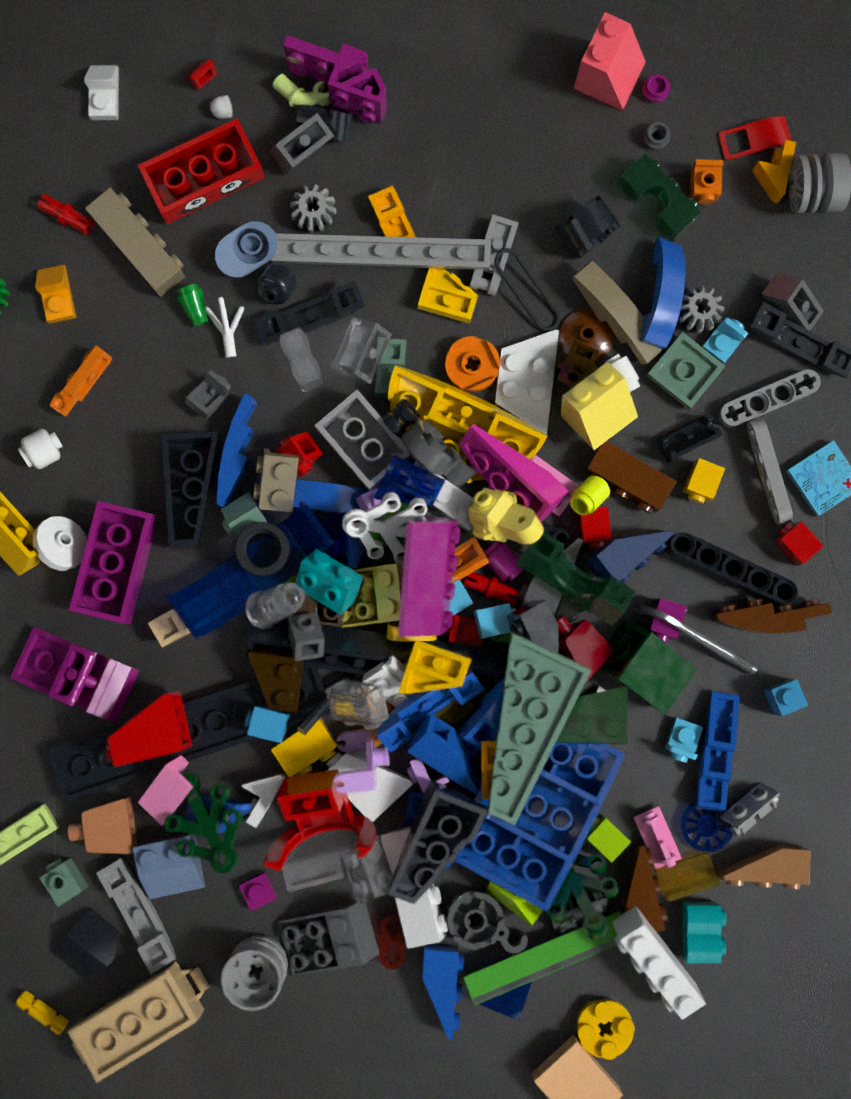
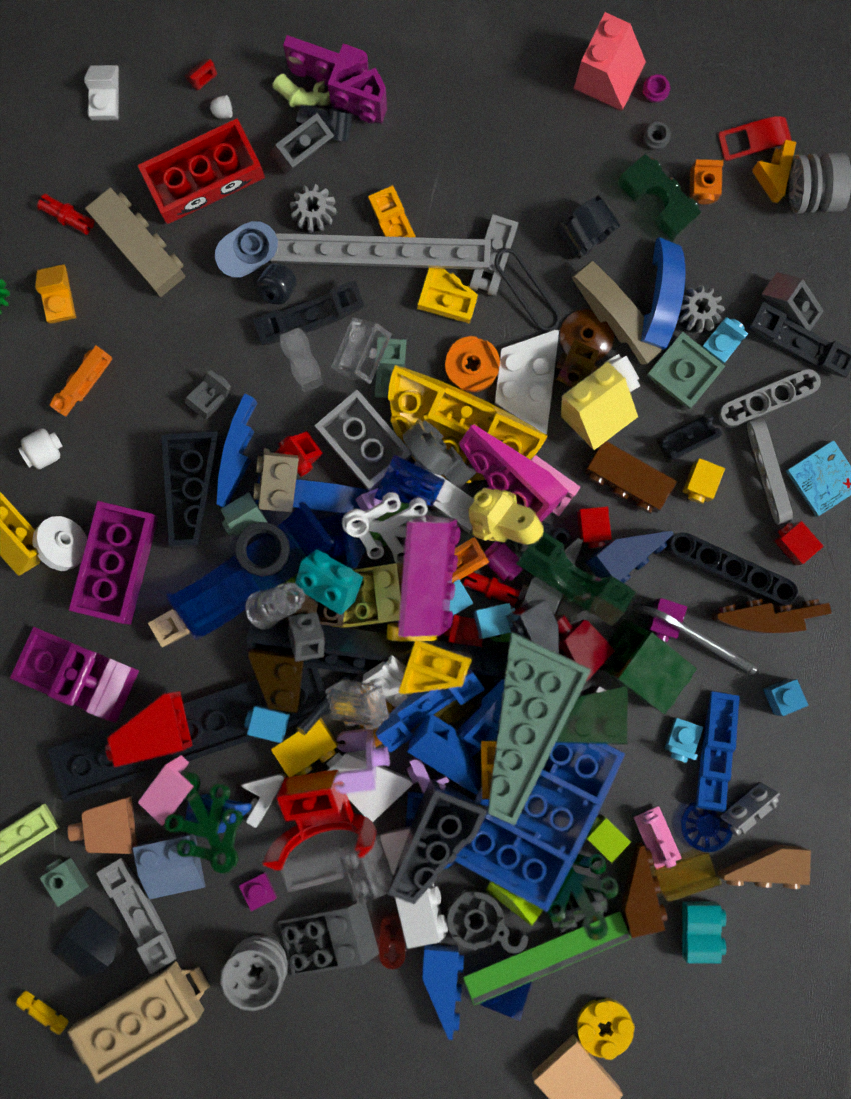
green cone [177,283,208,327] -> none
white plant [206,297,244,358] -> none
black wheel [382,398,421,438] -> none
neon yellow brick [570,476,610,515] -> none
white brick [612,906,706,1020] -> none

